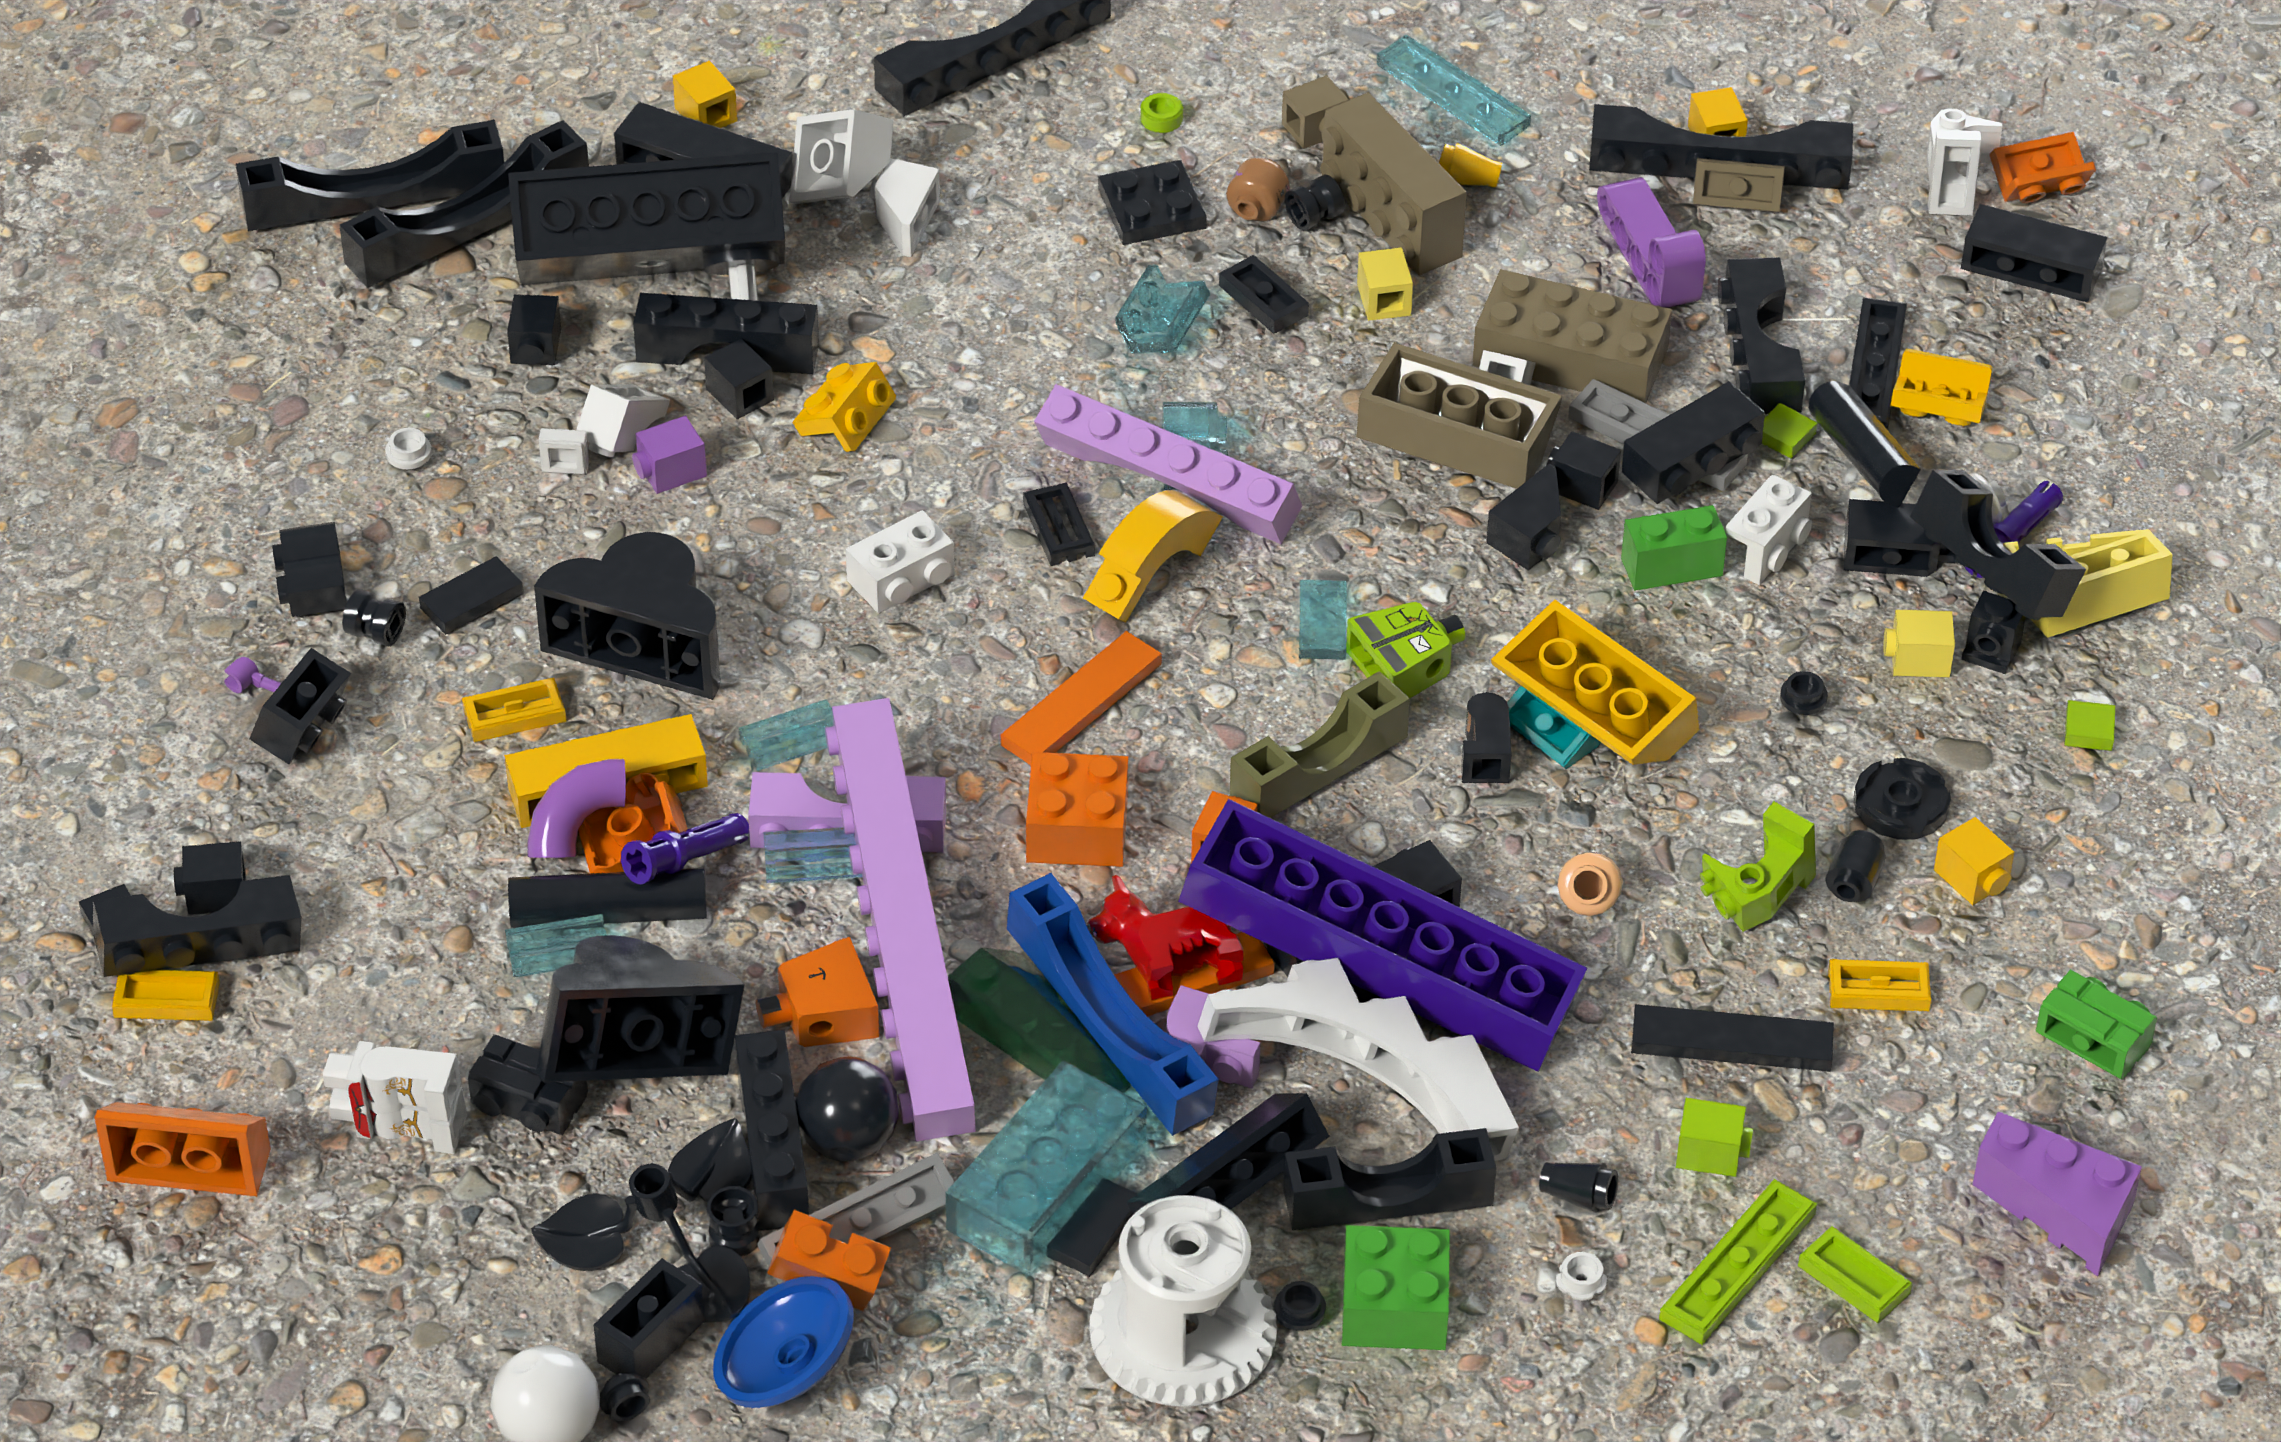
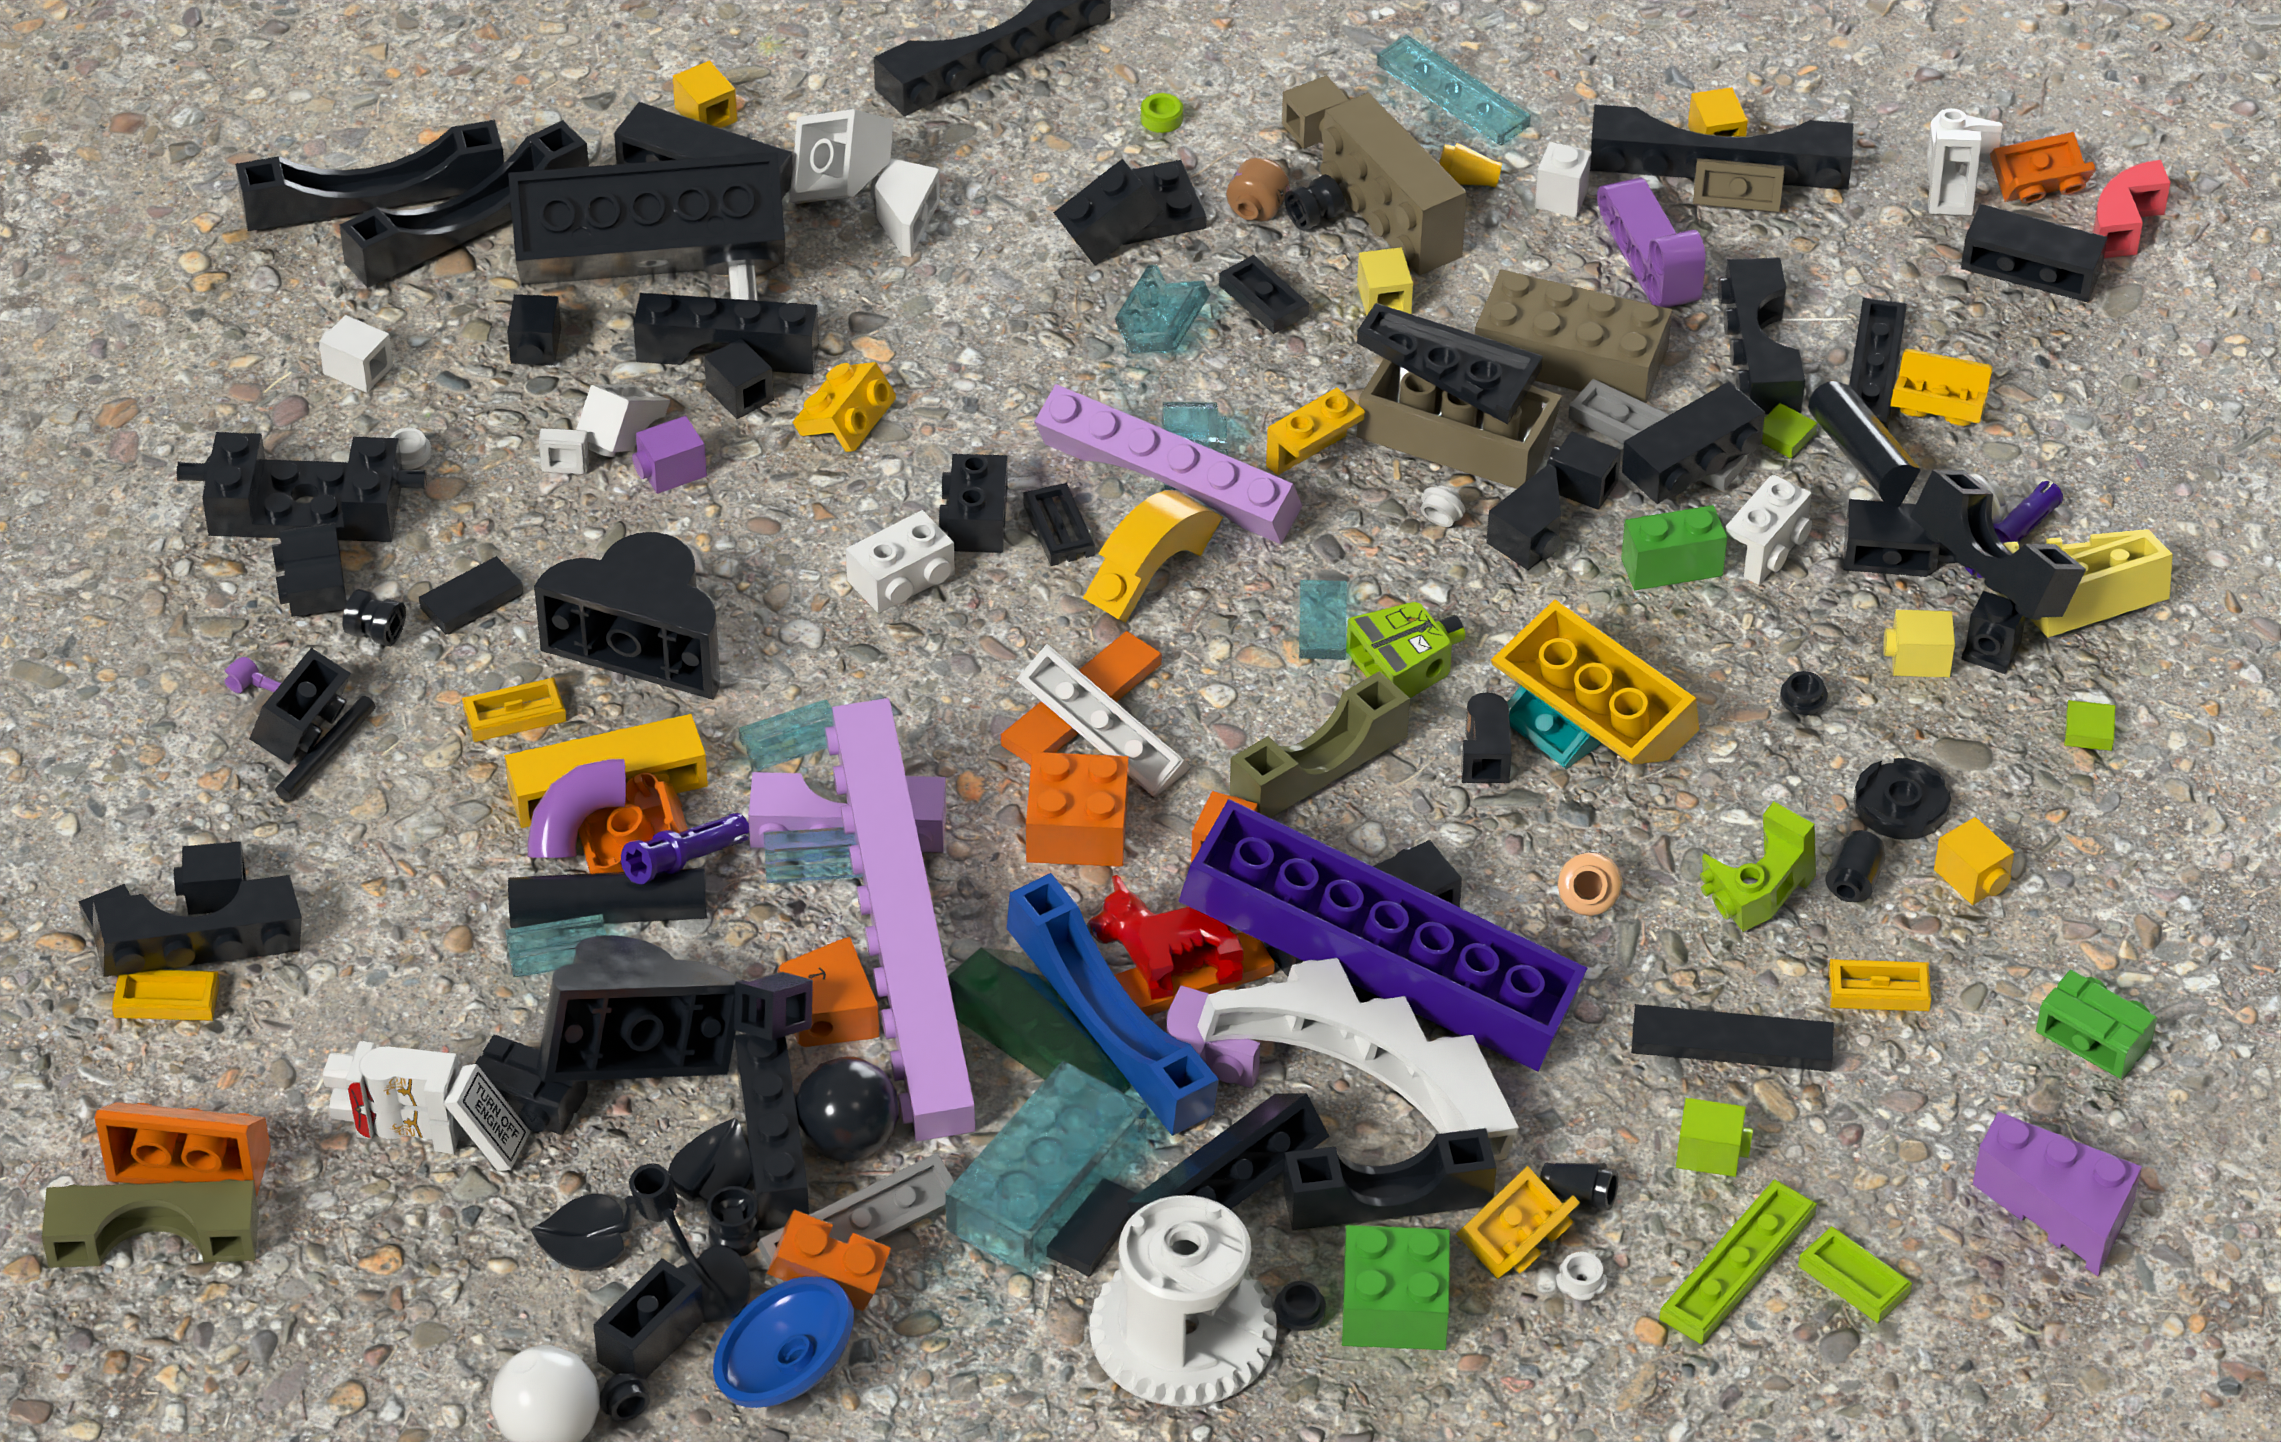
none -> olive arch [42,1179,259,1268]
none -> black brick [176,432,427,542]
none -> black bar [275,696,376,801]
none -> white brick [319,315,393,393]
none -> white tile [444,1064,530,1171]
none -> black brick [734,972,813,1041]
none -> black brick [939,454,1008,553]
none -> white slope [1016,644,1191,798]
none -> black brick [1053,158,1164,266]
none -> yellow bracket [1266,387,1365,476]
none -> black wing [1357,303,1543,425]
none -> white plate [1420,486,1466,527]
none -> yellow bracket [1456,1166,1580,1279]
none -> white brick [1535,142,1591,218]
none -> coral brick [2093,159,2170,258]

